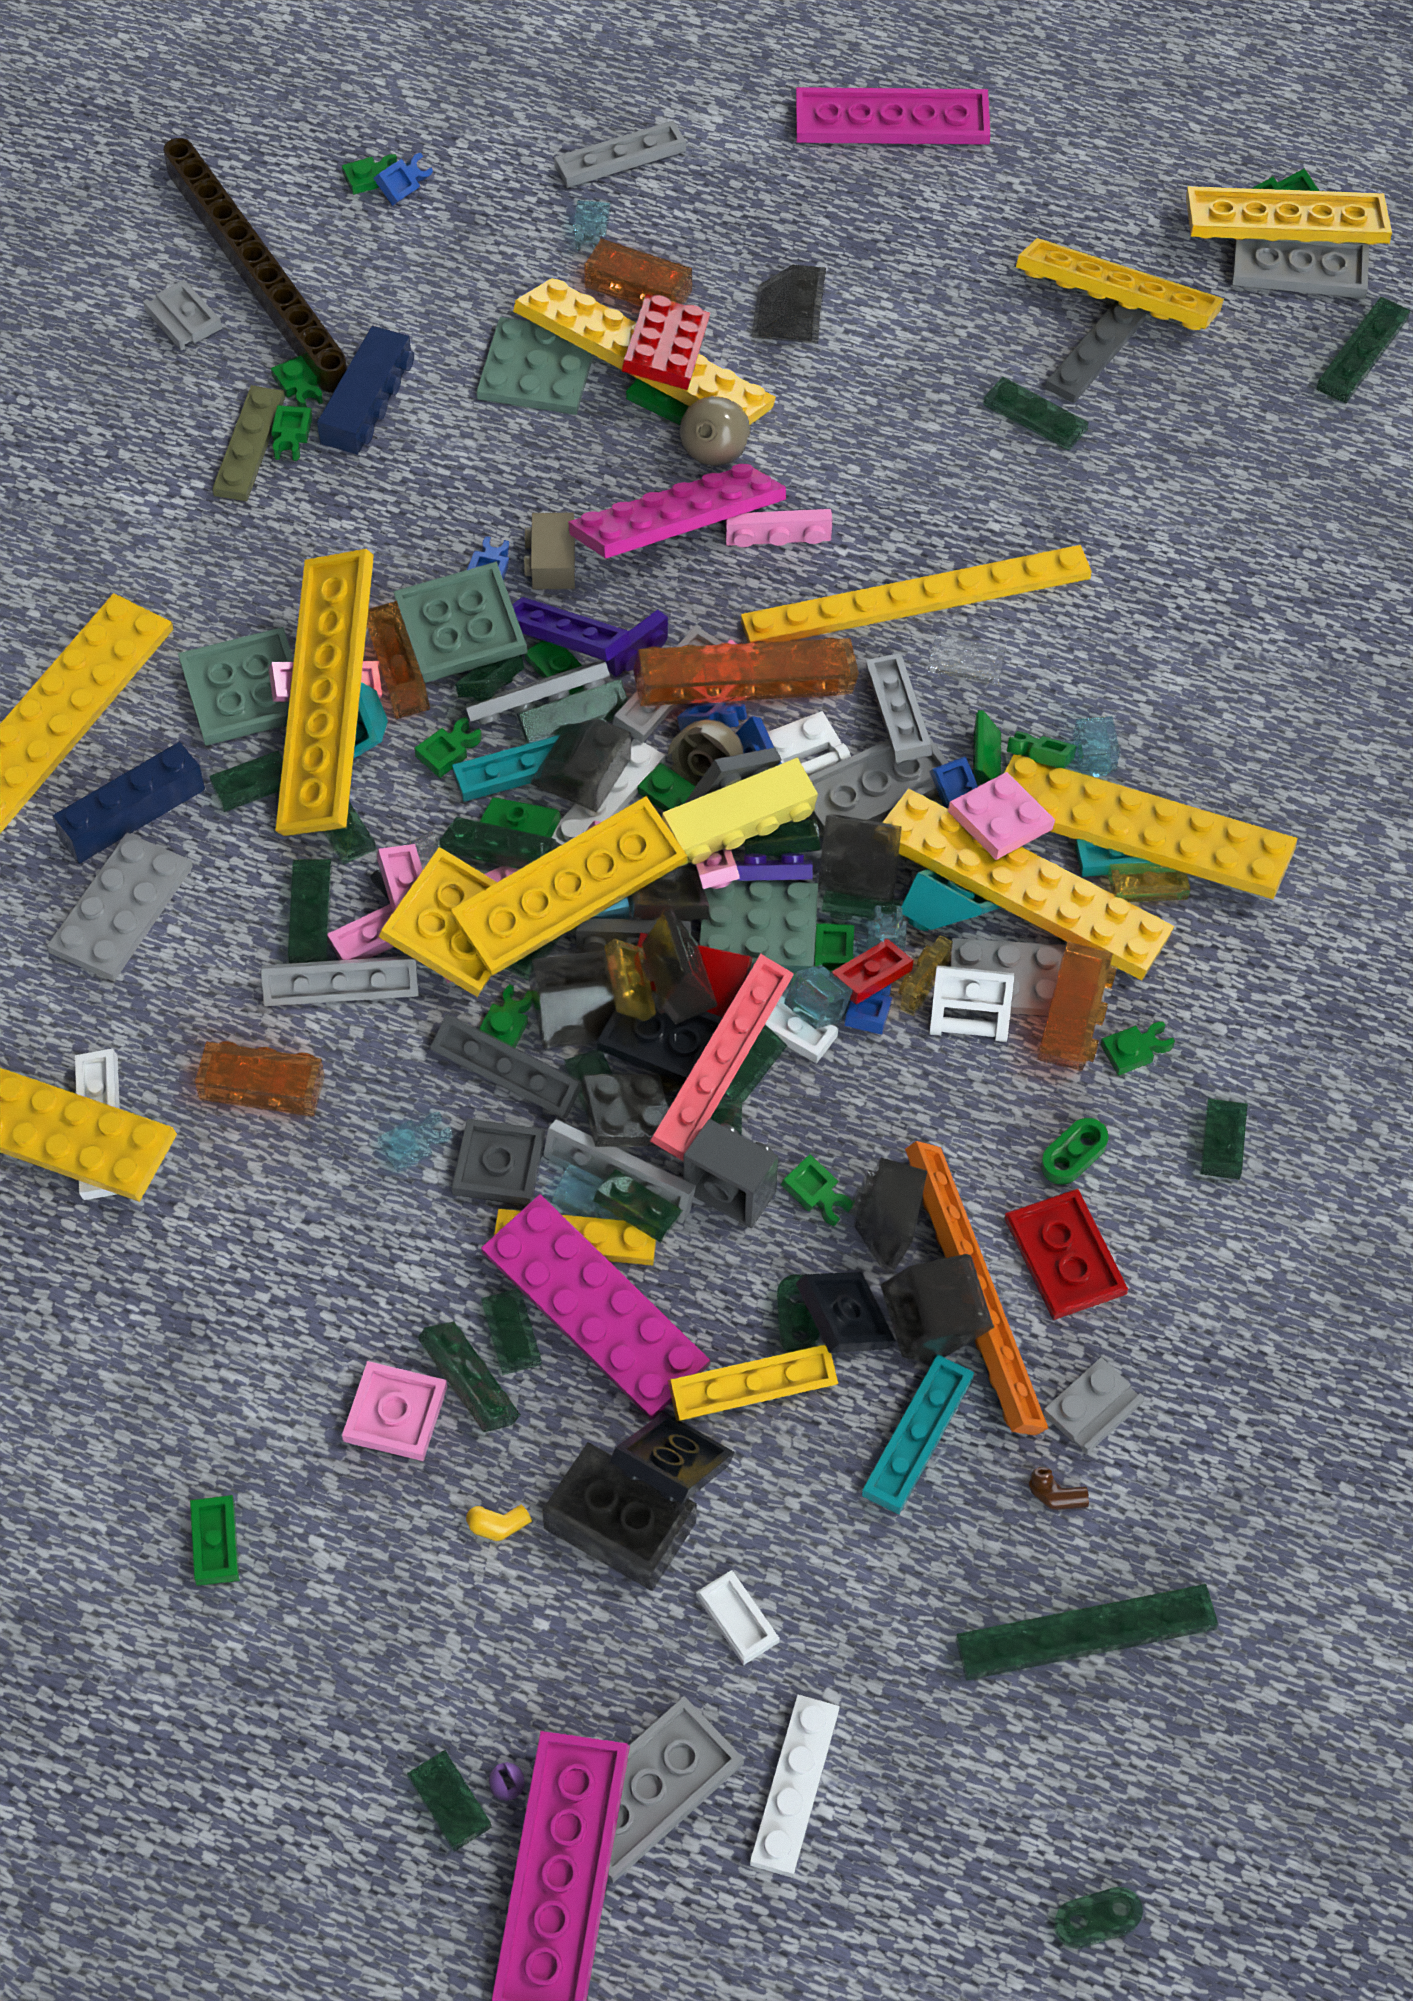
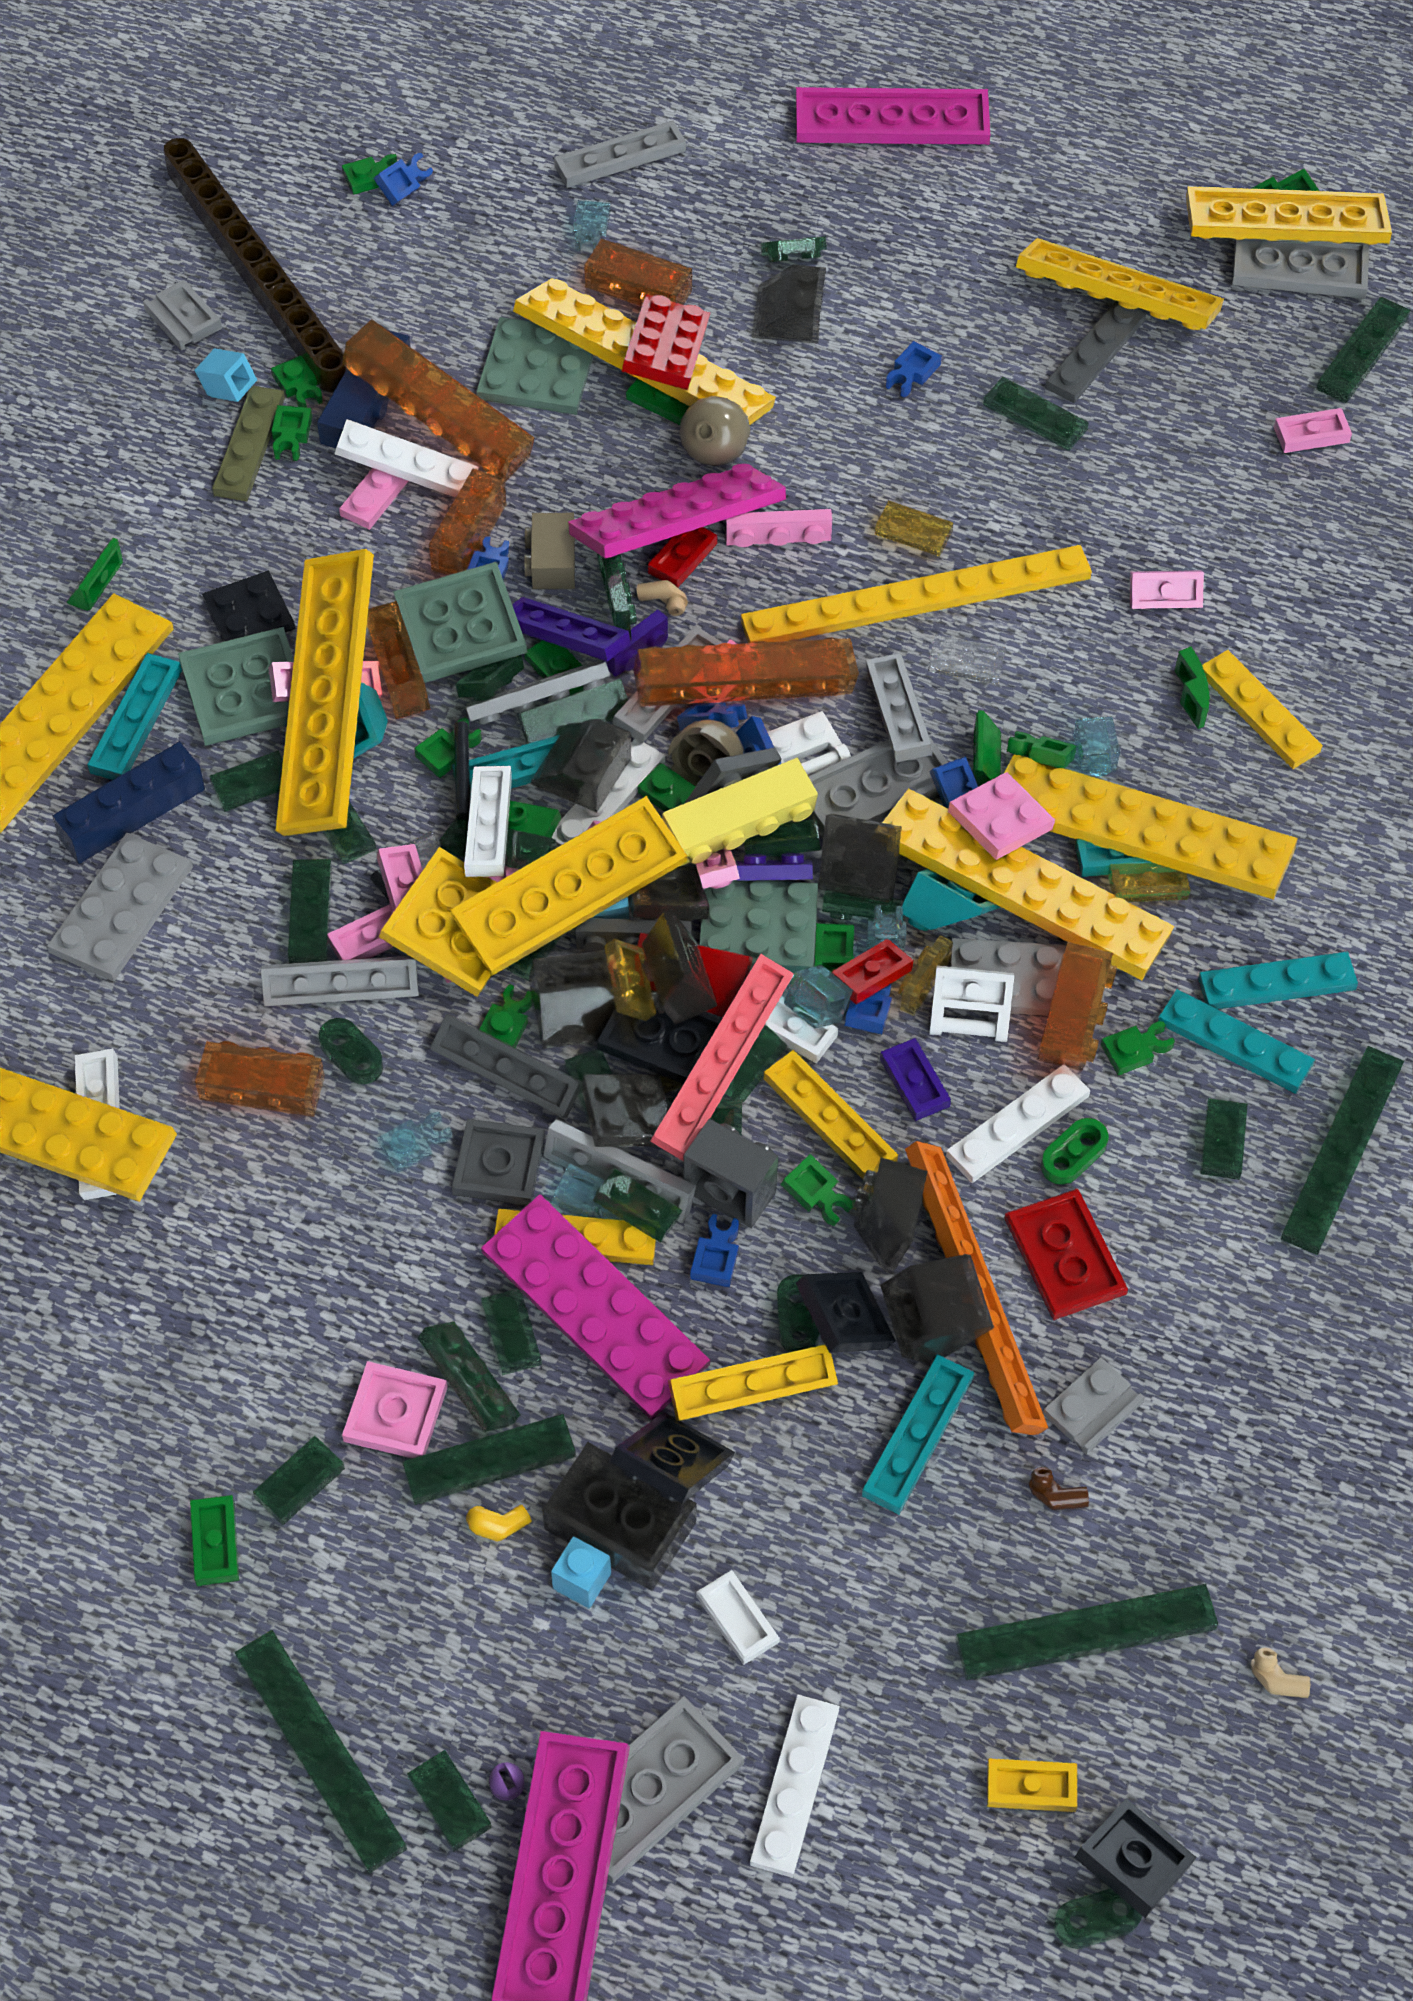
none -> green slope [67,538,123,611]
none -> teal plate [87,653,182,780]
none -> medium azure brick [194,348,257,402]
none -> black plate [202,570,295,642]
none -> clear green plate [234,1630,407,1874]
none -> clear green plate [253,1436,345,1525]
none -> clear green plate [319,1018,383,1084]
none -> white plate [335,419,479,501]
none -> bright pink plate [339,468,408,530]
none -> clear orange brick [342,319,535,483]
none -> clear green plate [402,1414,576,1505]
none -> clear orange brick [429,468,507,575]
none -> black bar [454,721,470,821]
none -> white plate [464,766,512,877]
none -> medium azure brick [551,1536,611,1609]
none -> clear green plate [597,553,637,640]
none -> tan arm [637,580,688,616]
none -> red plate [648,527,718,588]
none -> blue plate [690,1214,739,1288]
none -> clear green plate [760,236,827,262]
none -> yellow plate [763,1050,898,1184]
none -> clear yellow plate [875,500,954,557]
none -> dark purple plate [880,1038,951,1121]
none -> blue plate [886,341,942,397]
none -> white plate [946,1064,1090,1183]
none -> yellow plate [987,1758,1077,1812]
none -> black plate [1074,1798,1197,1918]
none -> bright pink plate [1130,570,1204,609]
none -> teal plate [1158,989,1315,1094]
none -> green slope [1174,646,1210,729]
none -> teal plate [1198,951,1358,1009]
none -> yellow plate [1202,650,1323,769]
none -> tan arm [1251,1648,1310,1698]
none -> bright pink plate [1274,408,1352,453]
none -> clear green plate [1281,1046,1404,1255]

